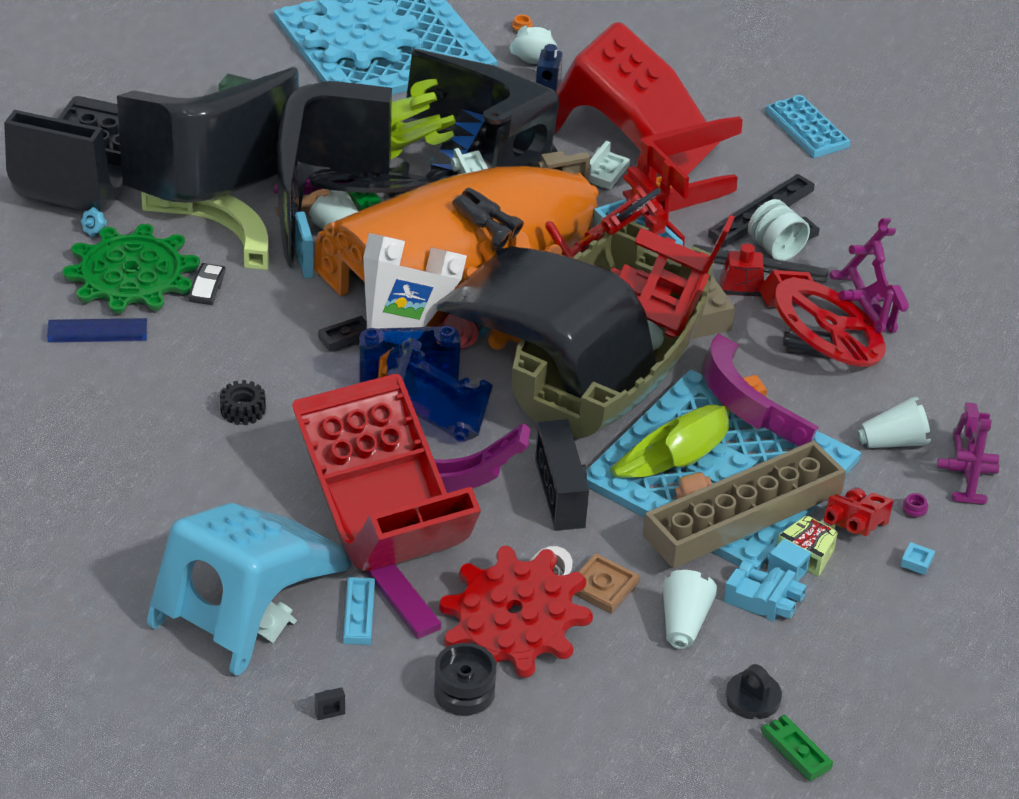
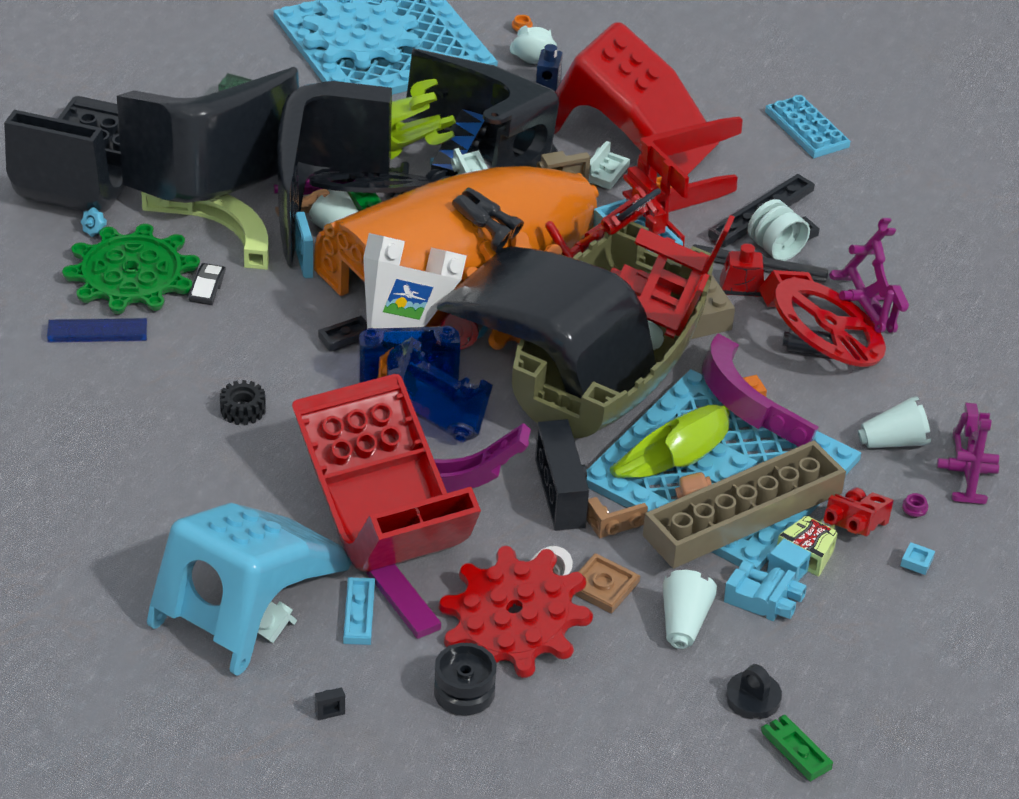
none -> medium nougat bracket [586,497,648,539]

